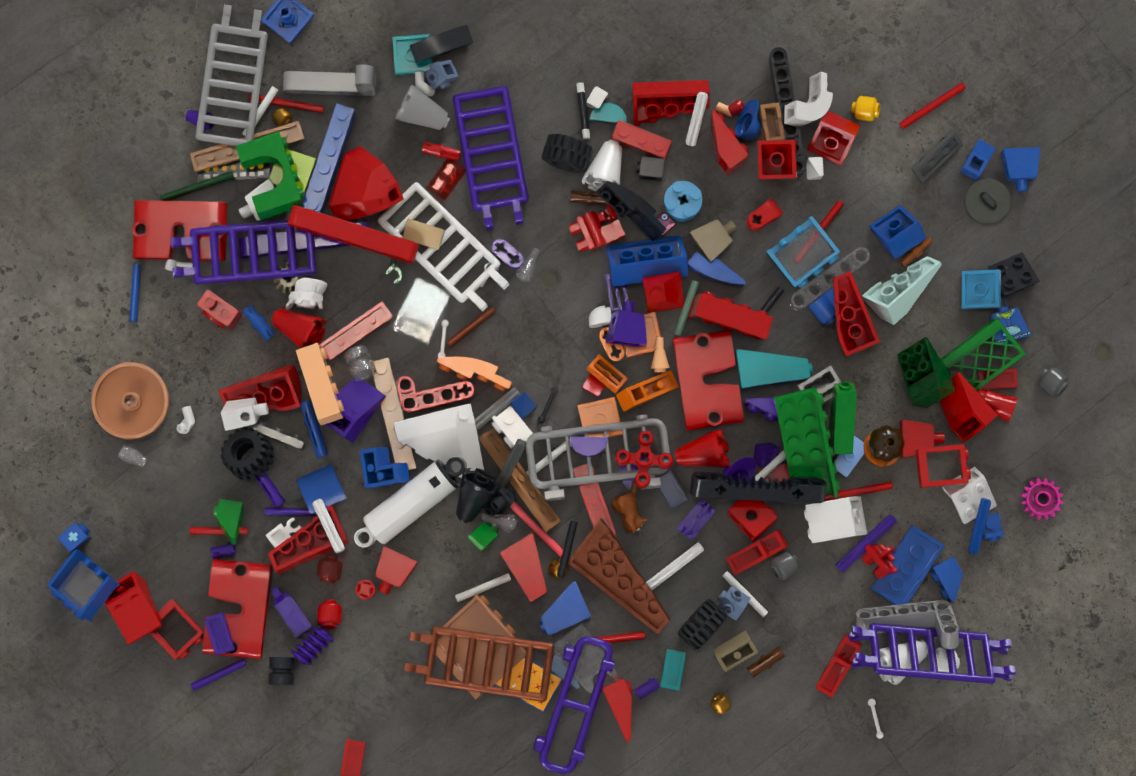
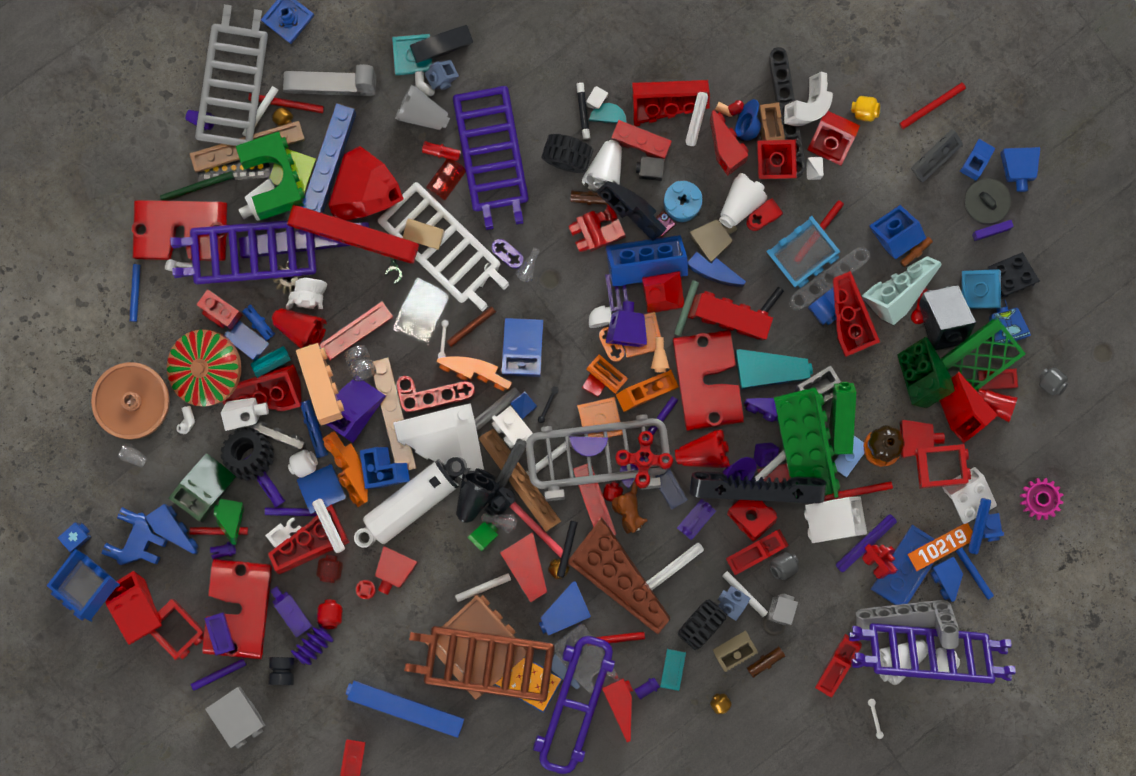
none -> blue connector [101,507,168,565]
none -> blue slope [145,504,199,554]
none -> dish [167,330,241,406]
none -> dark green slope [168,453,236,522]
none -> light grey brick [205,687,266,749]
none -> panel [224,321,269,361]
none -> teal tile [251,346,291,378]
none -> white head [288,449,318,478]
none -> orange slope [322,431,368,507]
none -> blue brick [346,681,465,738]
none -> slope [502,318,543,377]
none -> red piece [603,482,623,502]
none -> dark purple bar [647,396,678,441]
none -> white cone [719,173,767,228]
none -> light grey brick [766,594,798,625]
none -> orange sticker [908,523,973,571]
none -> red bar [911,289,928,324]
none -> slope [919,285,976,350]
none -> blue bar [955,547,994,600]
none -> dark purple tile [972,220,1014,241]

